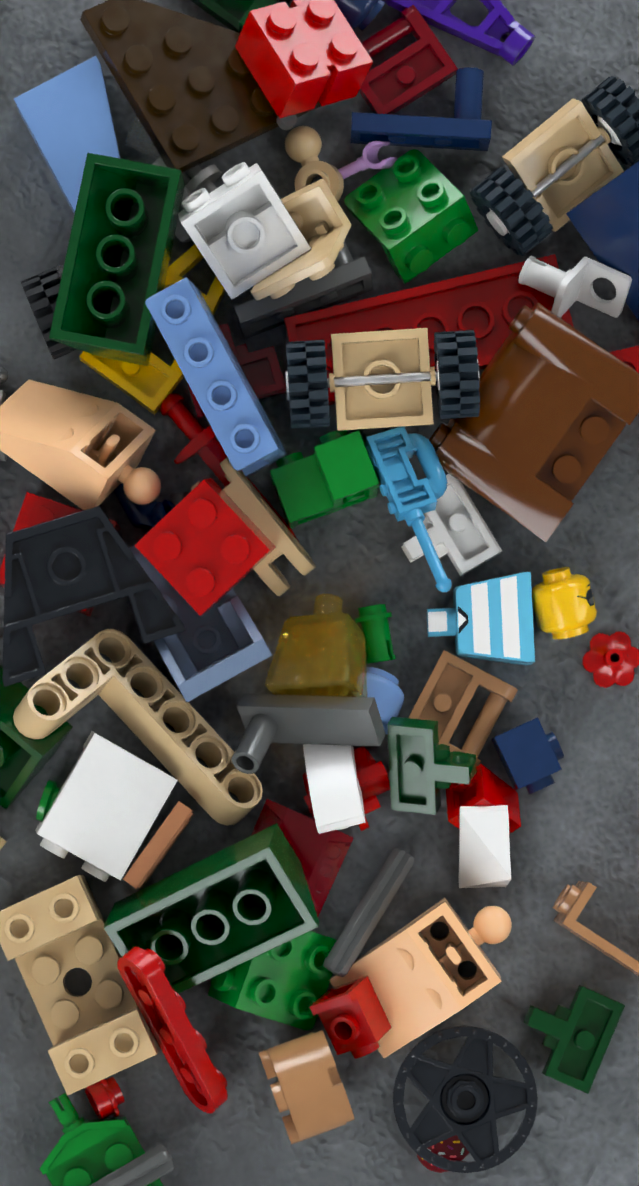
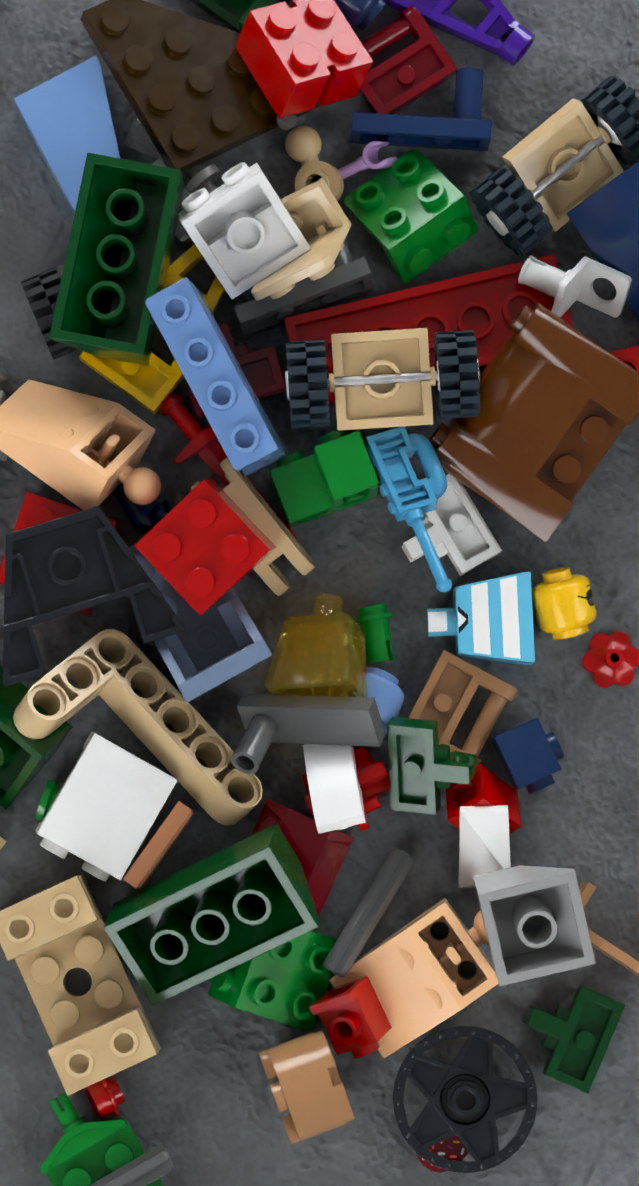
red plate [117,947,228,1114] -> none
none -> light grey slope [473,865,596,986]

